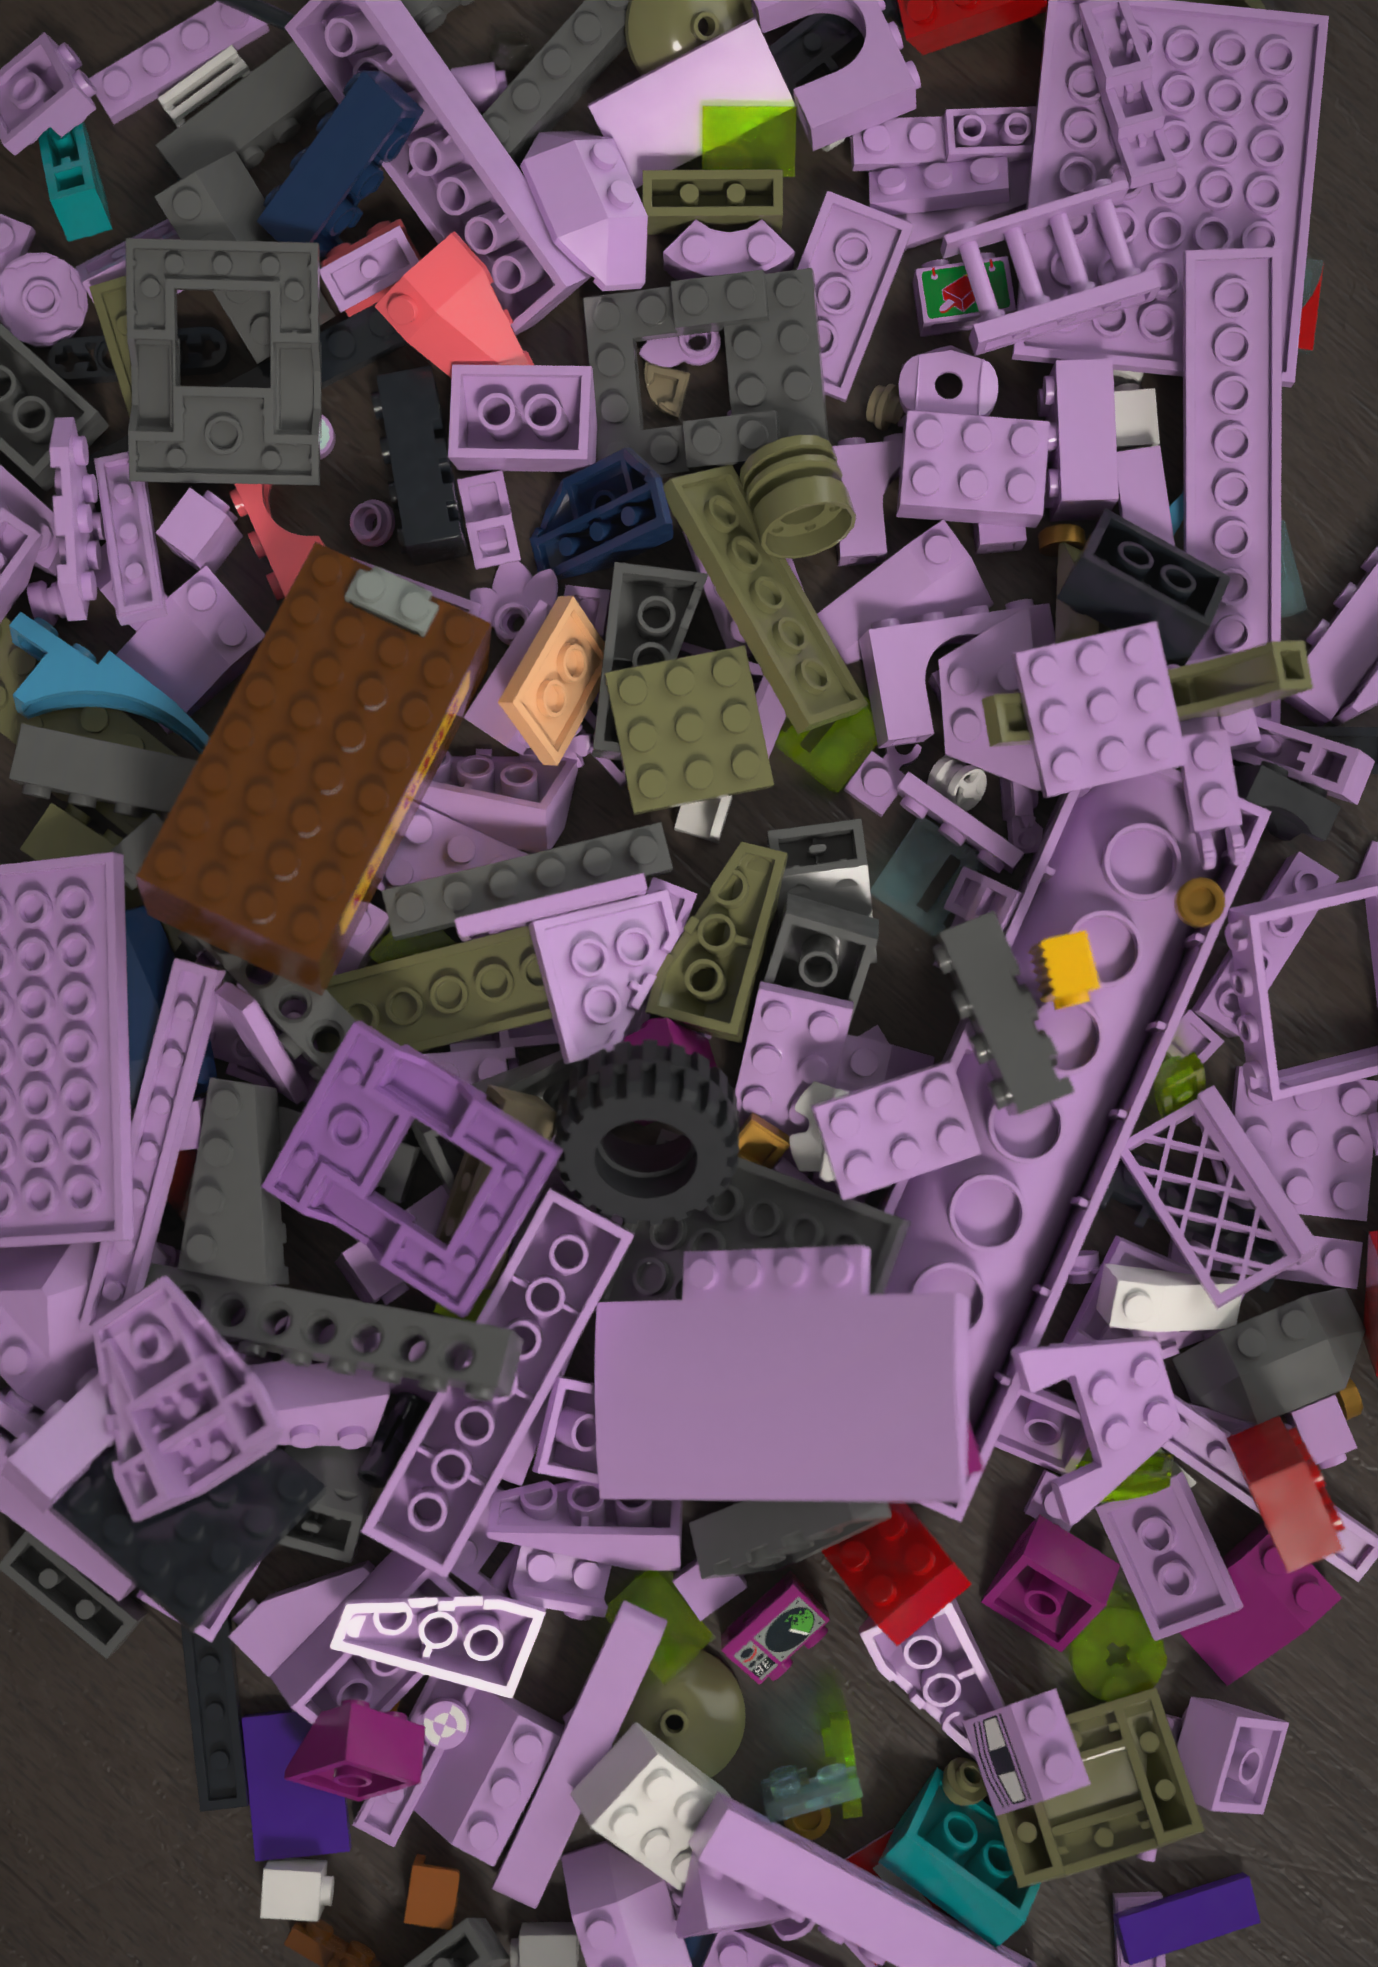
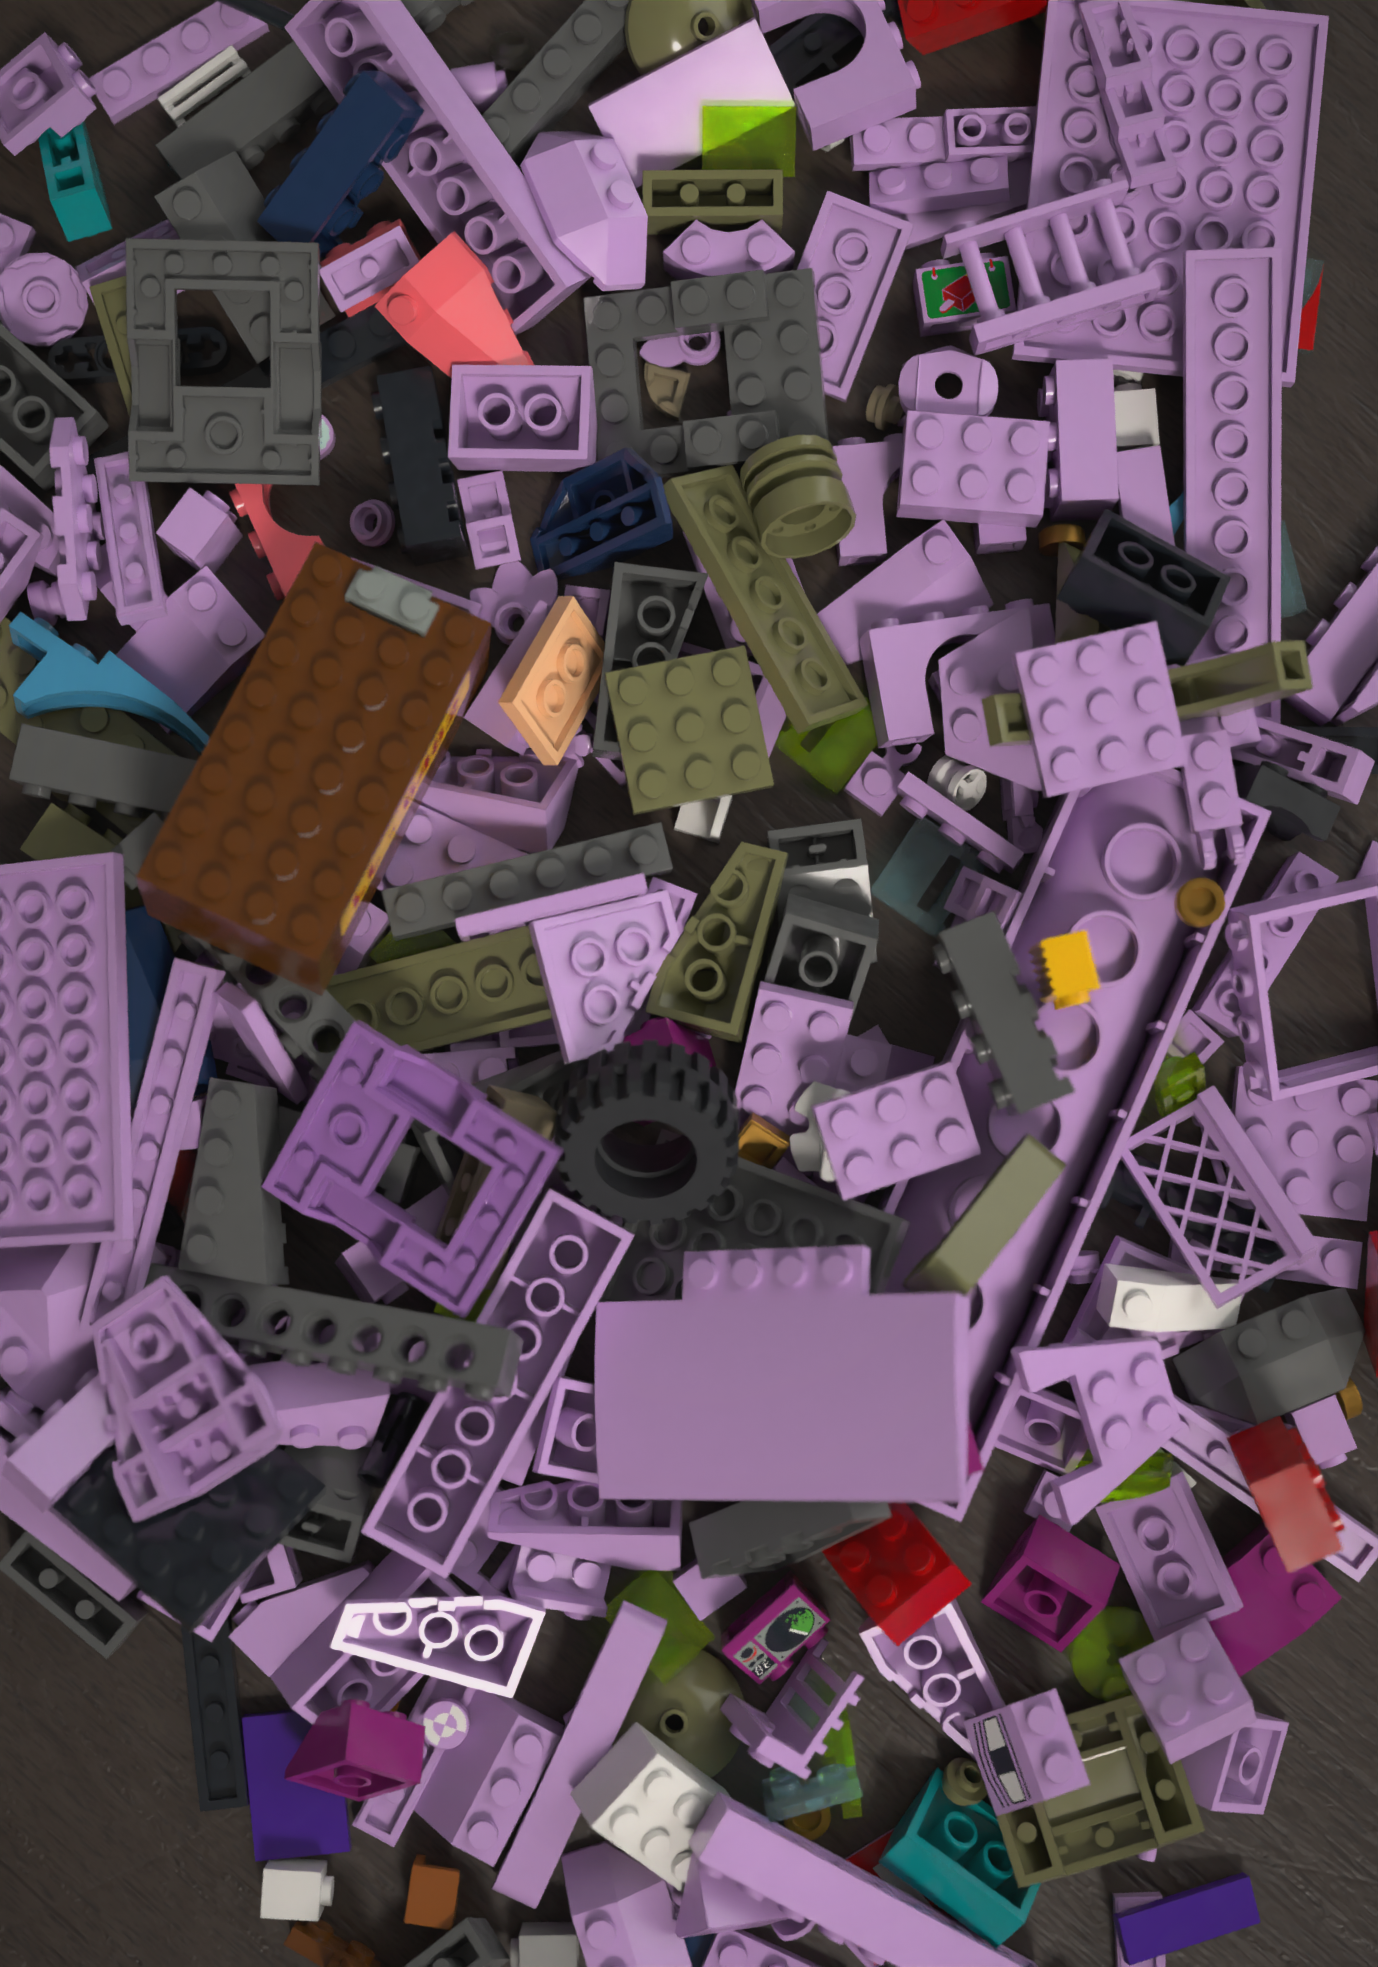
none -> lavender panel [239,1544,303,1604]
none -> lavender plate [720,1638,864,1780]
none -> olive beam [902,1133,1066,1297]
none -> lavender brick [1119,1617,1257,1764]

